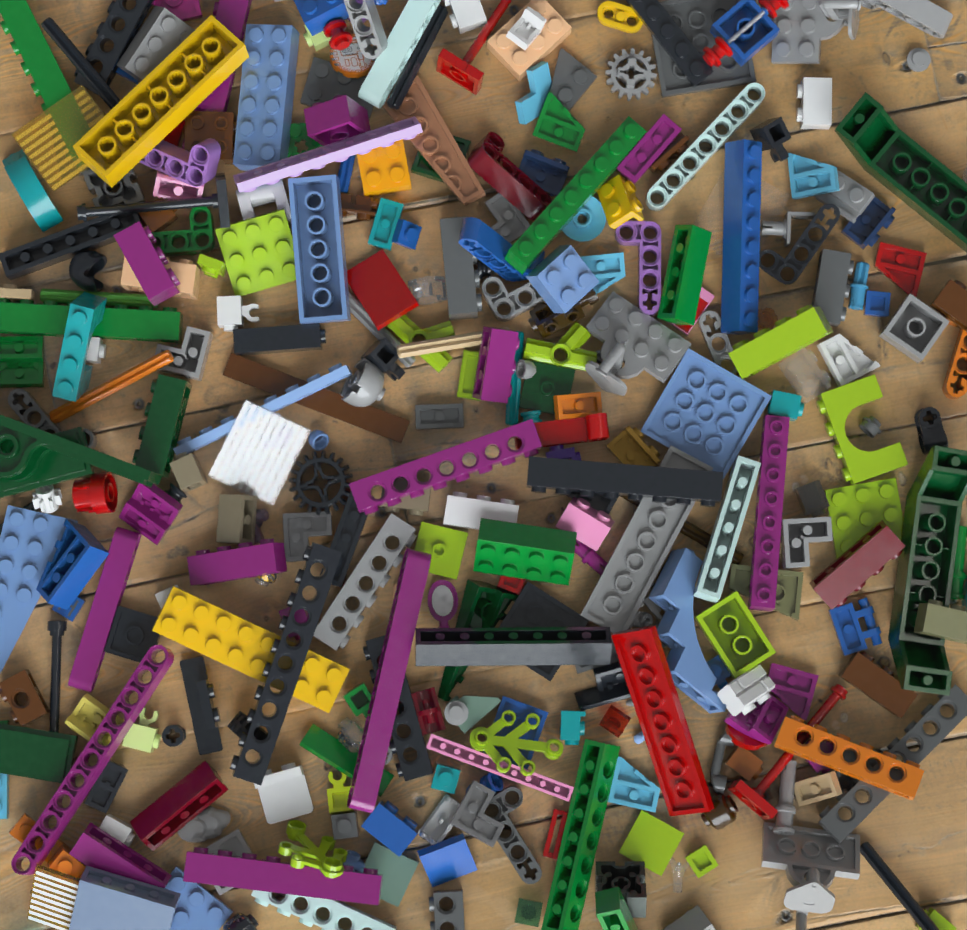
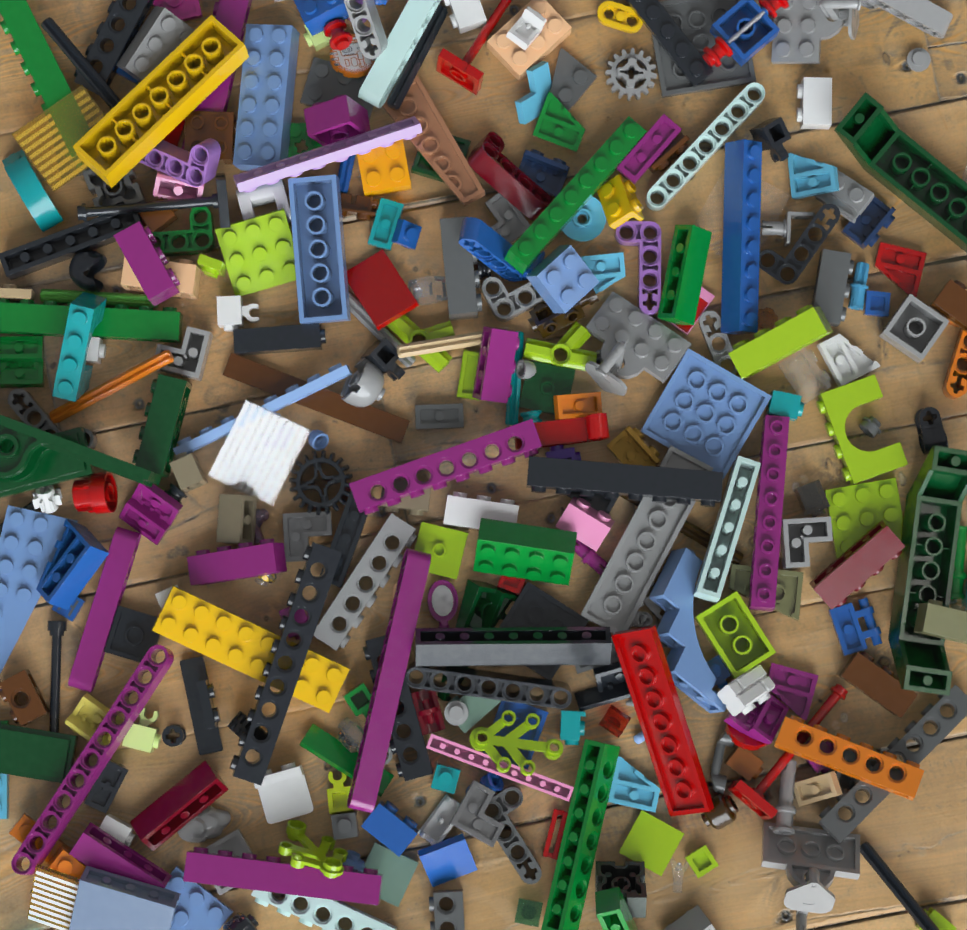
none -> black beam [405,661,572,709]

